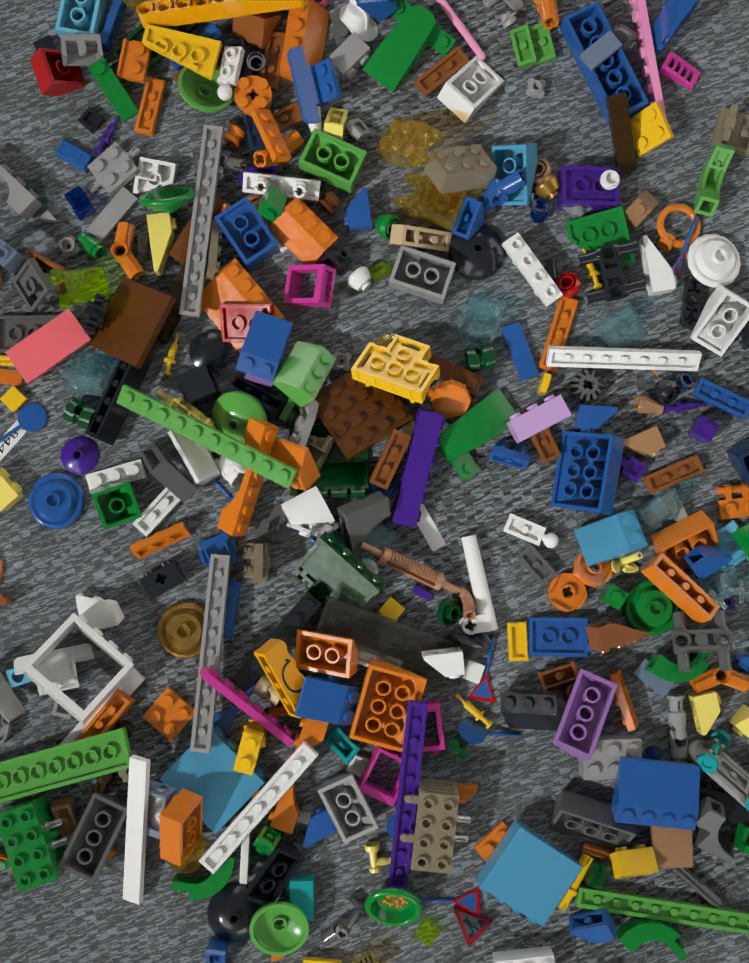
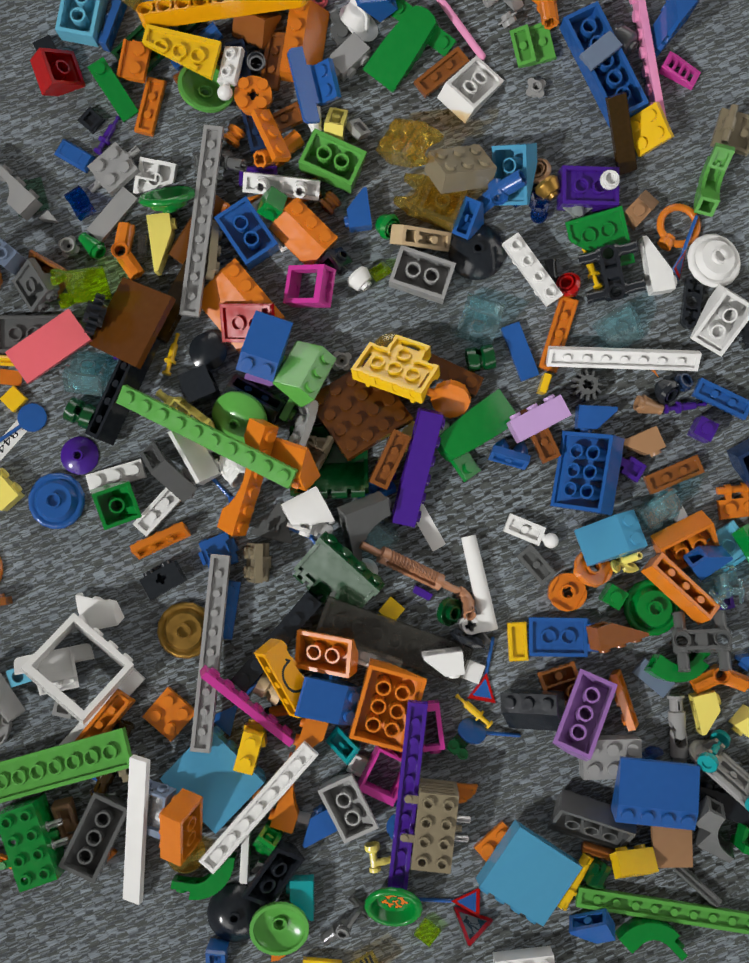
light grey window [60,34,103,66] -> none

